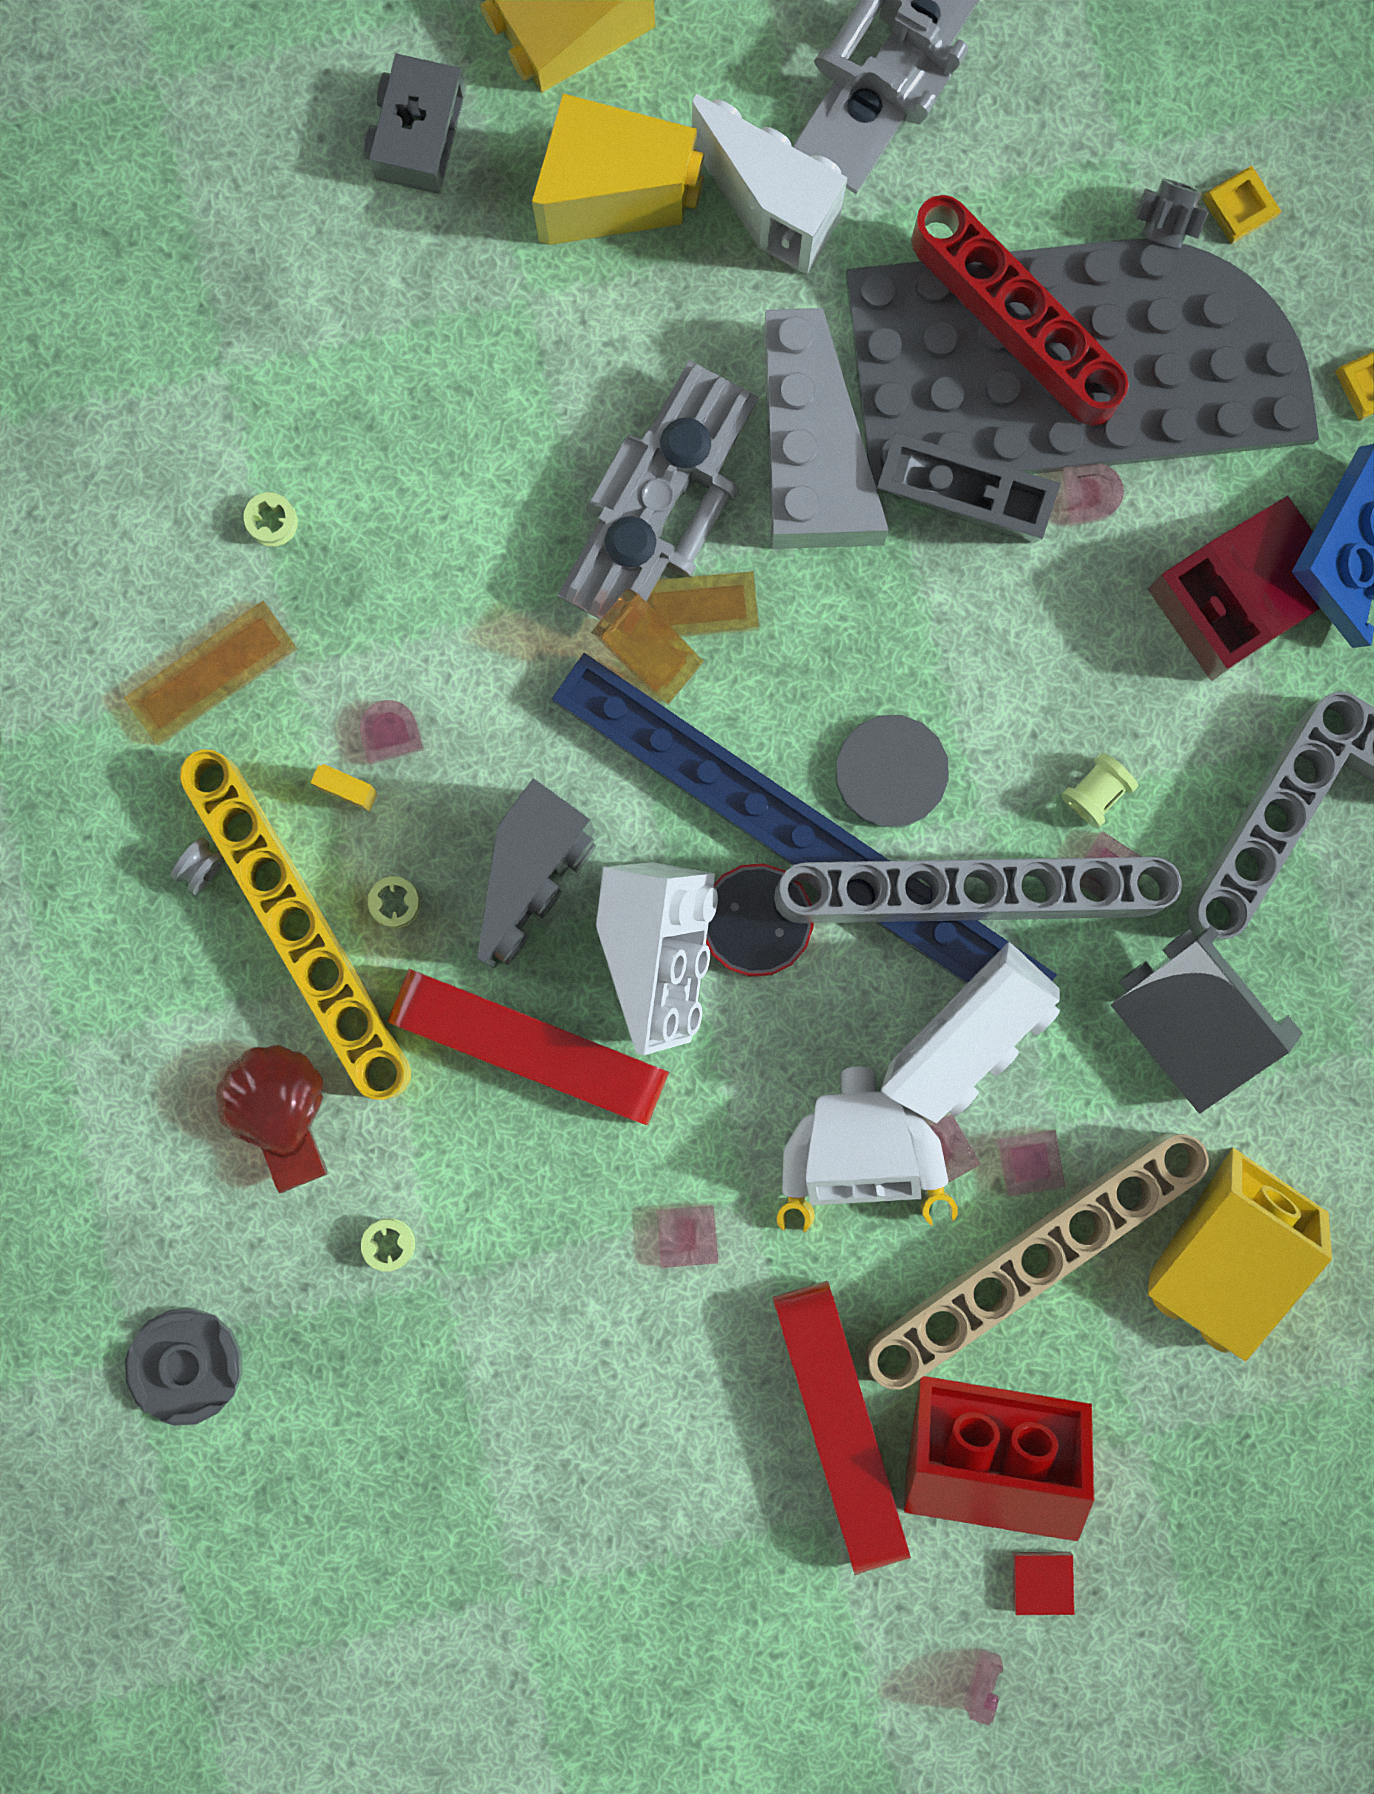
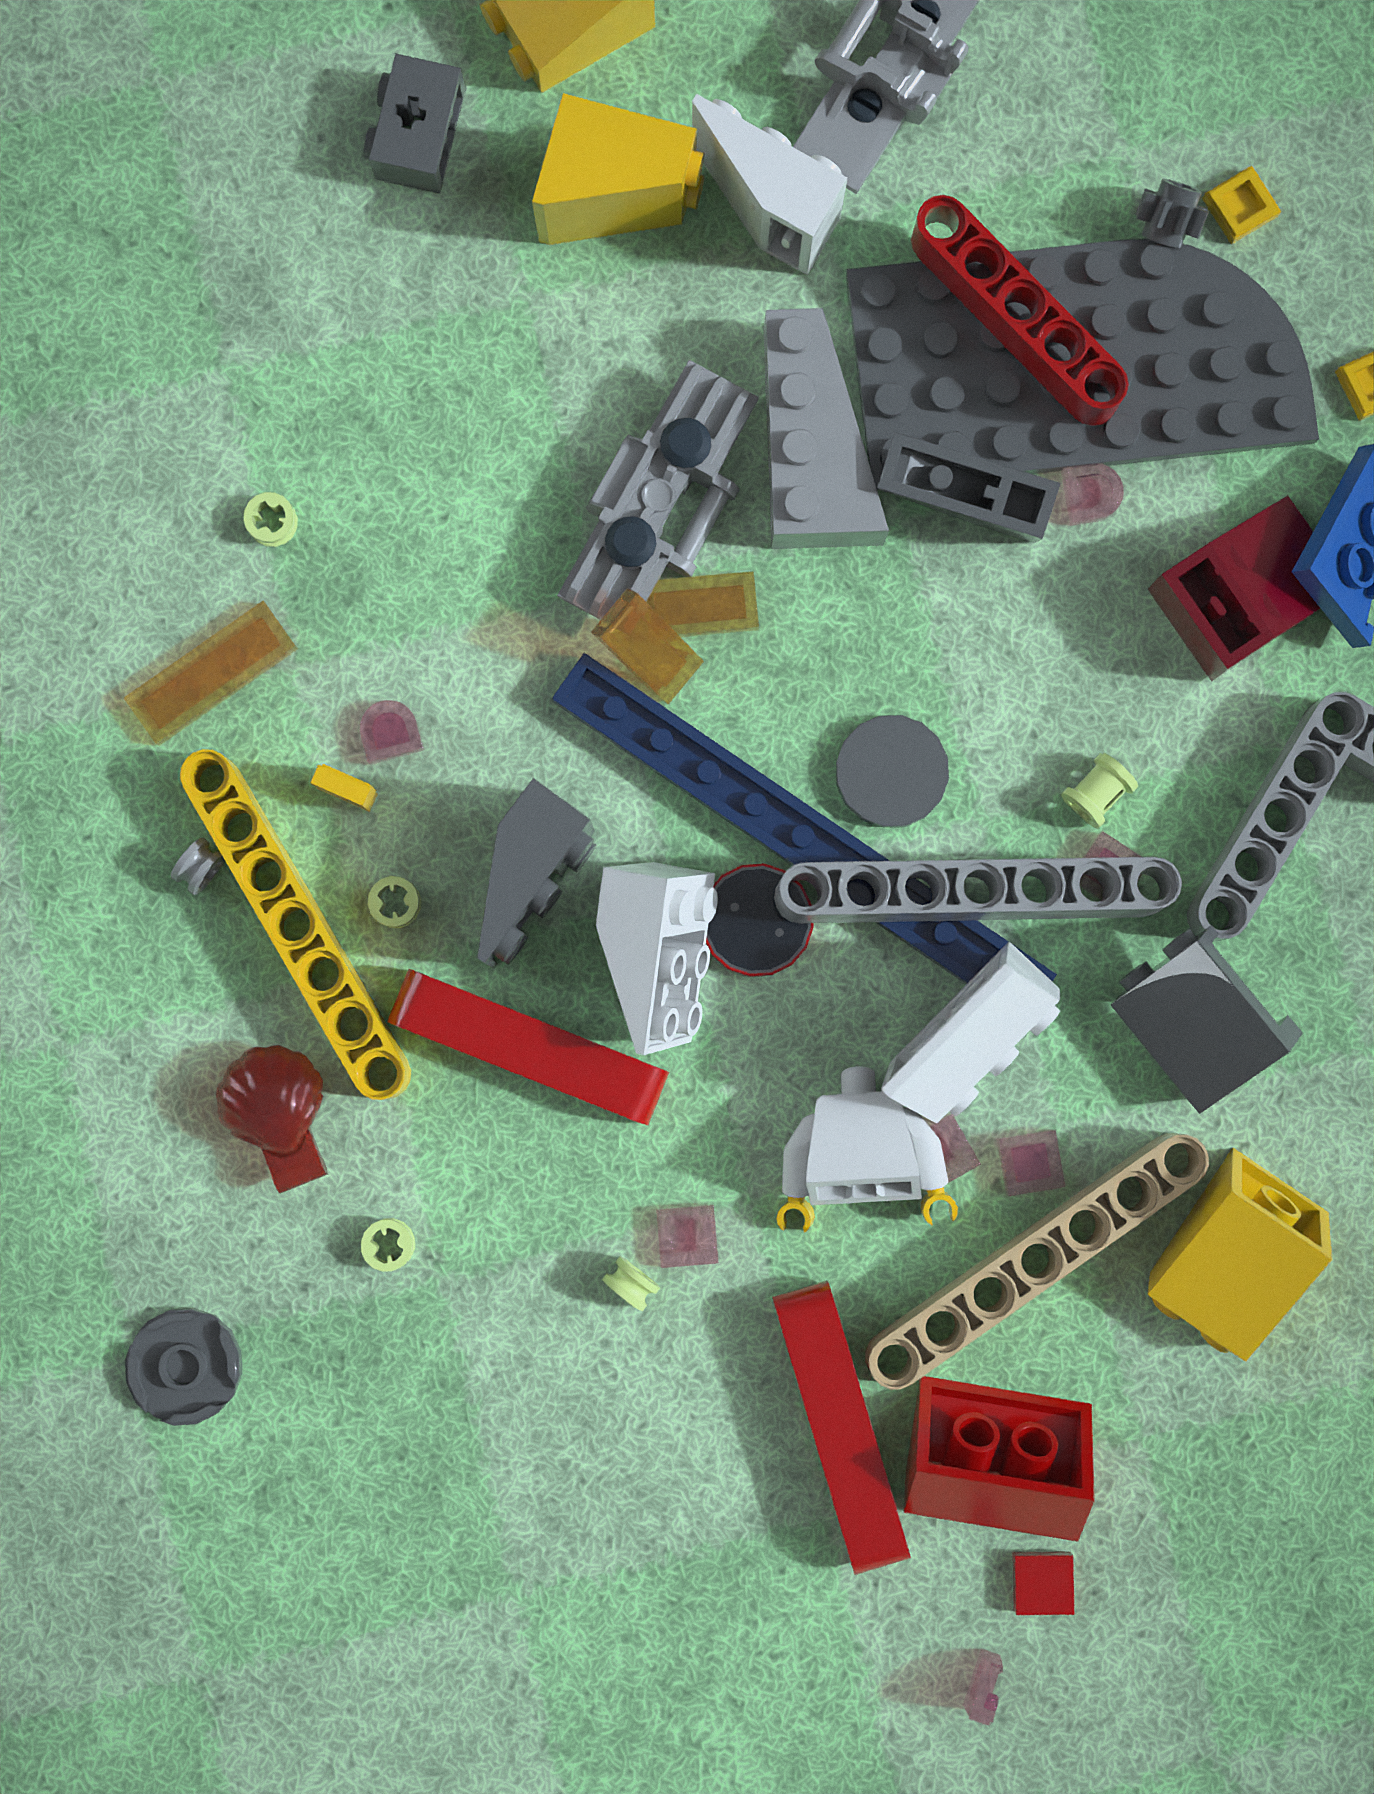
none -> yellowish green bush [602,1256,660,1311]

